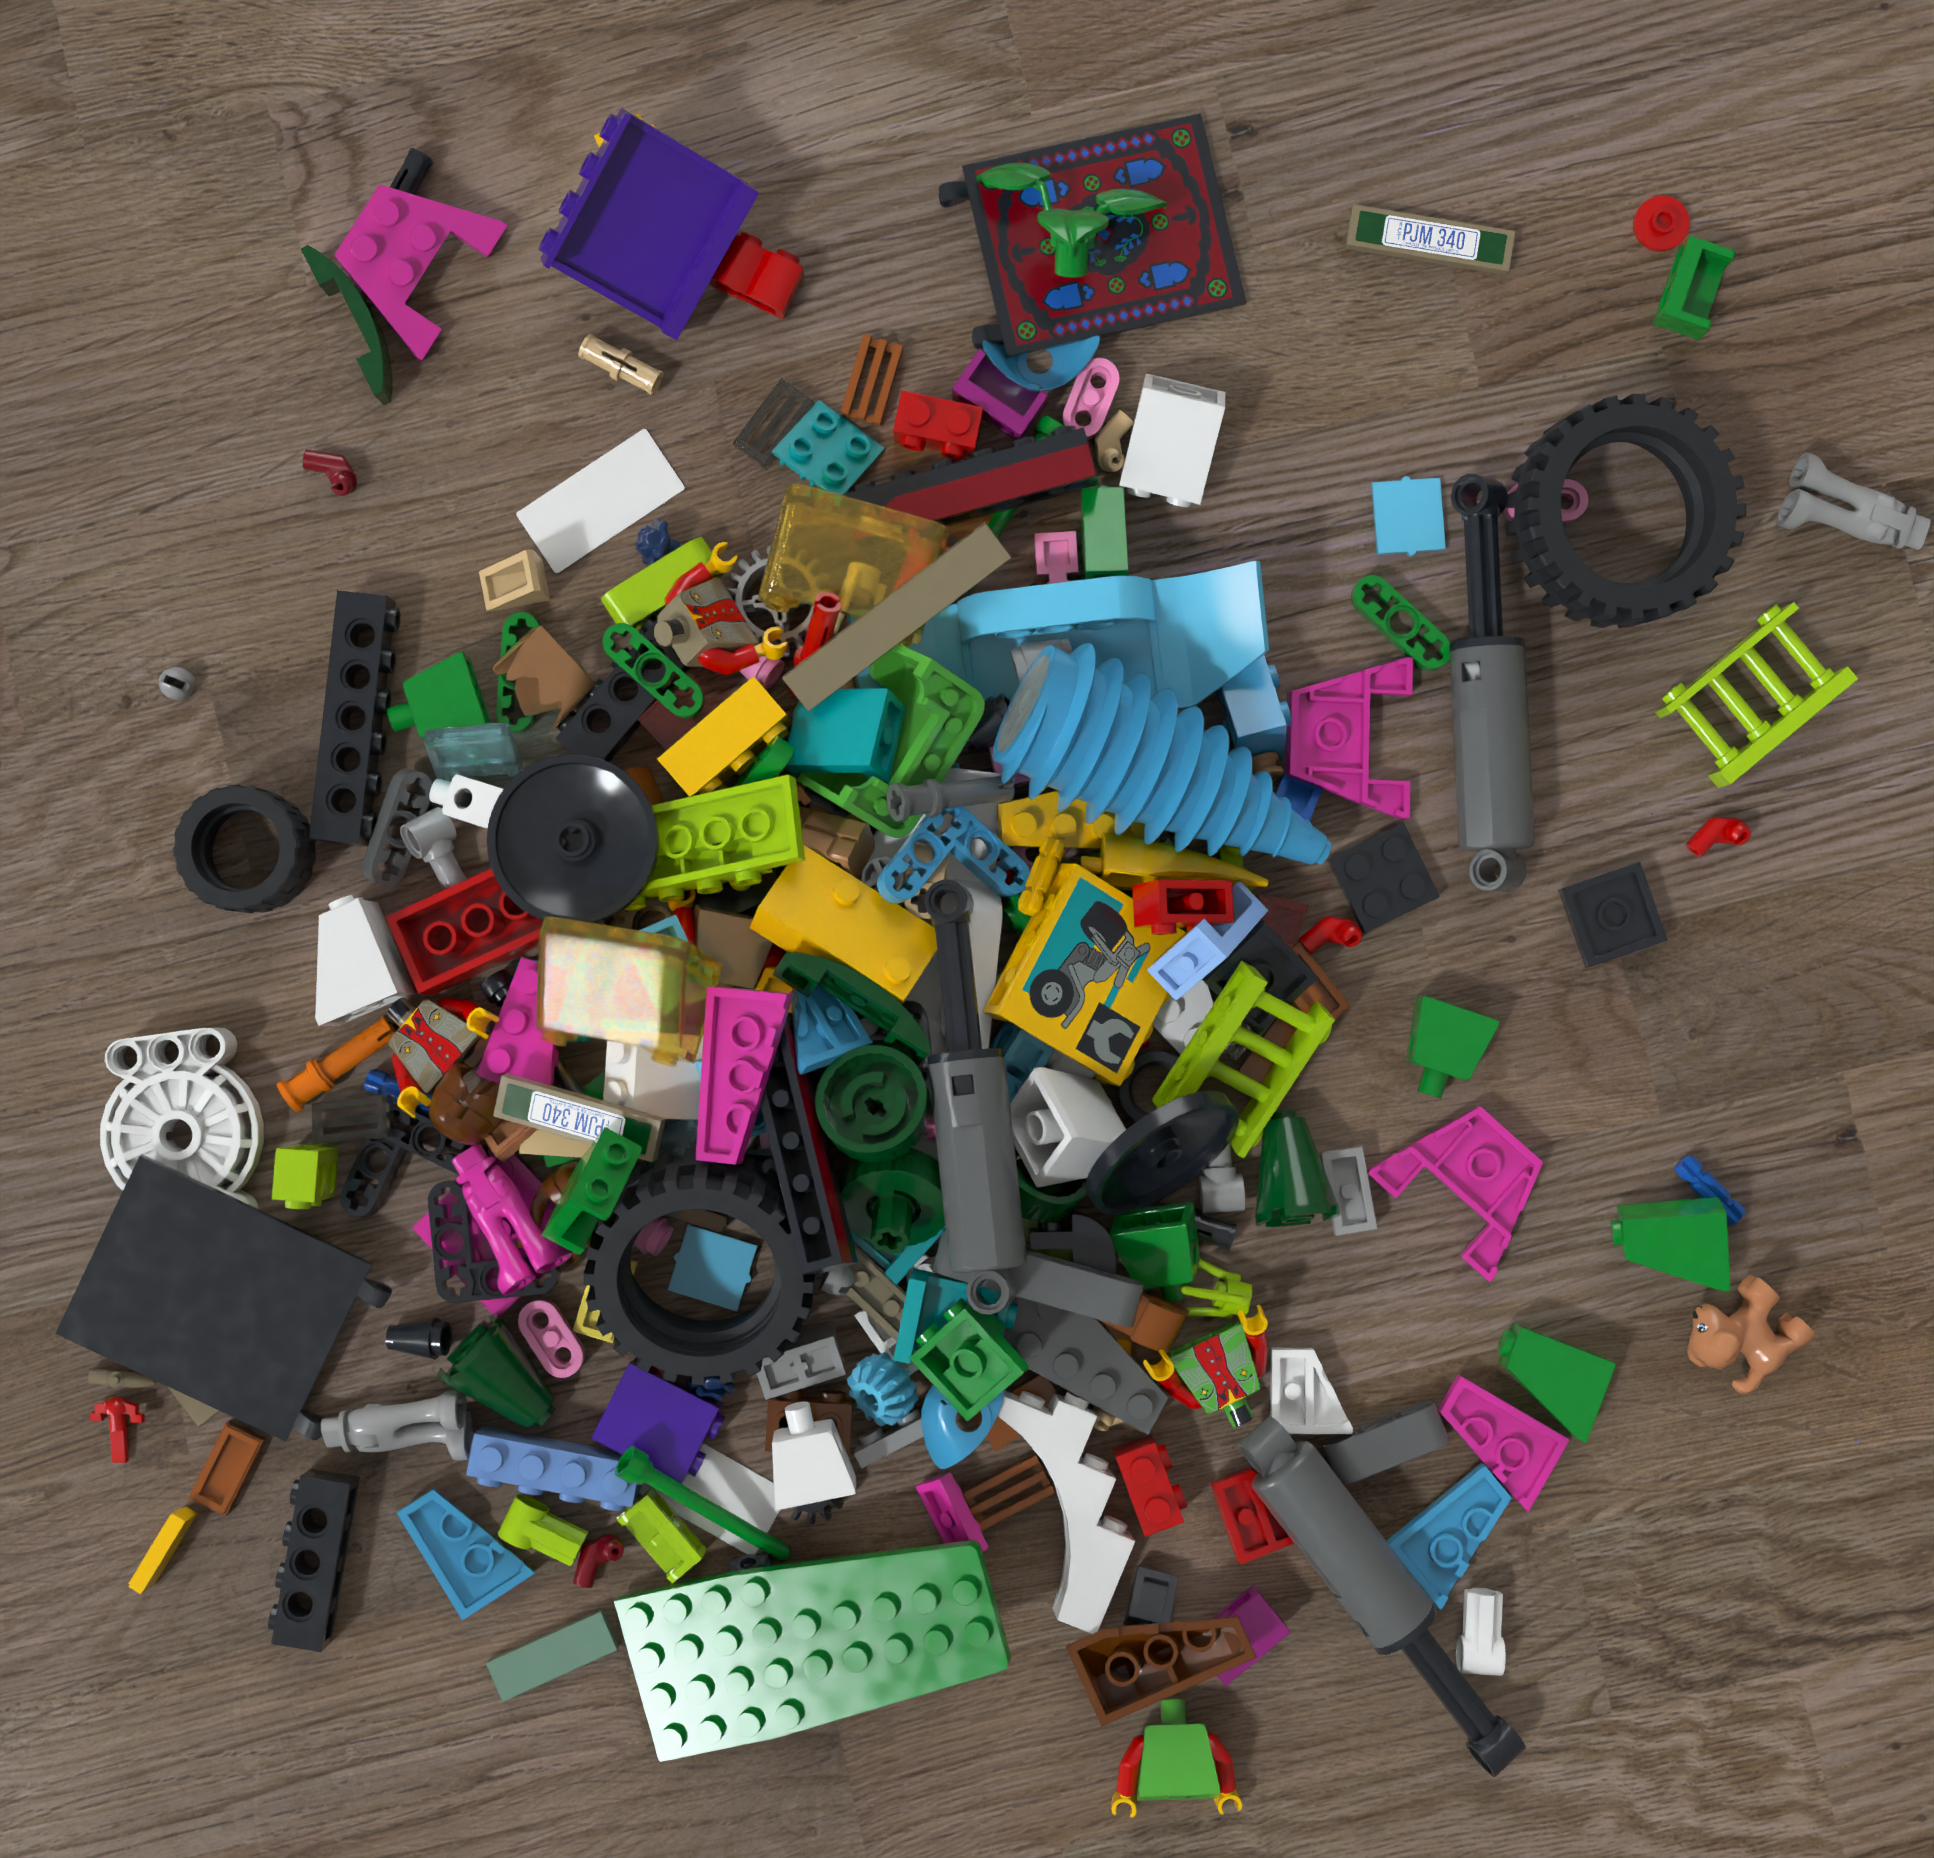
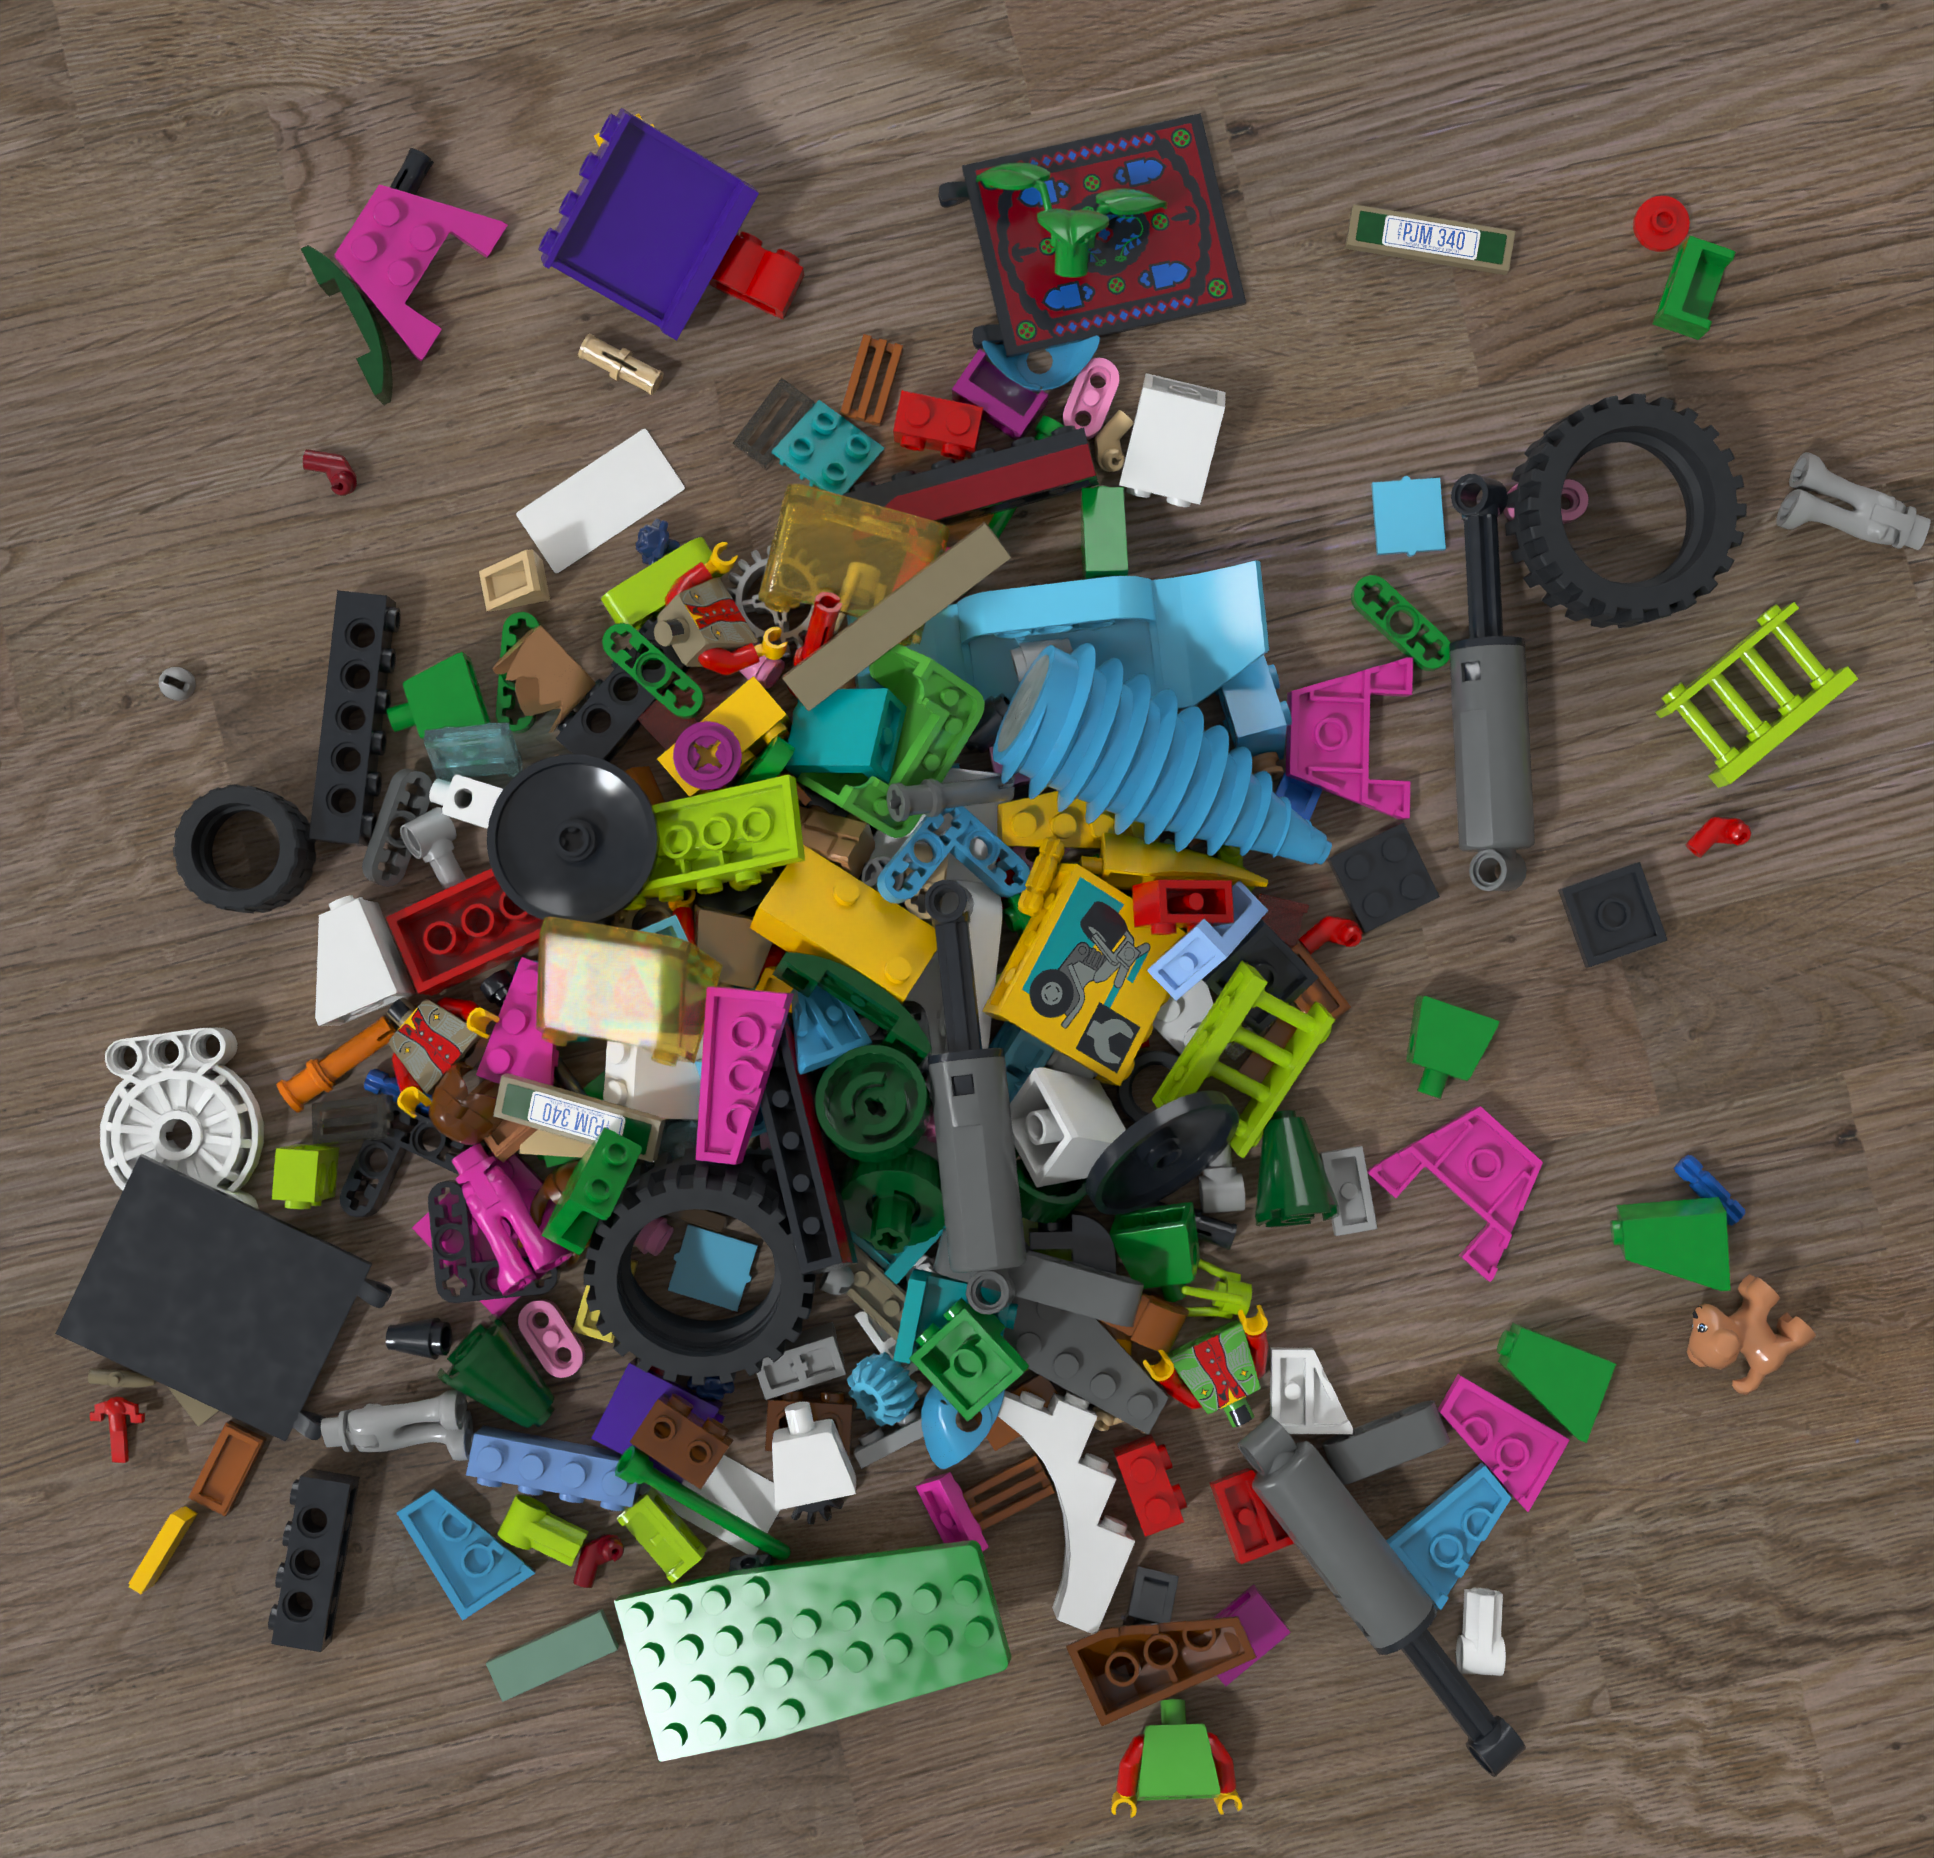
bright pink plate [1034,531,1079,584] -> none
none -> reddish brown brick [630,1393,734,1490]
none -> magenta gear [673,721,742,790]

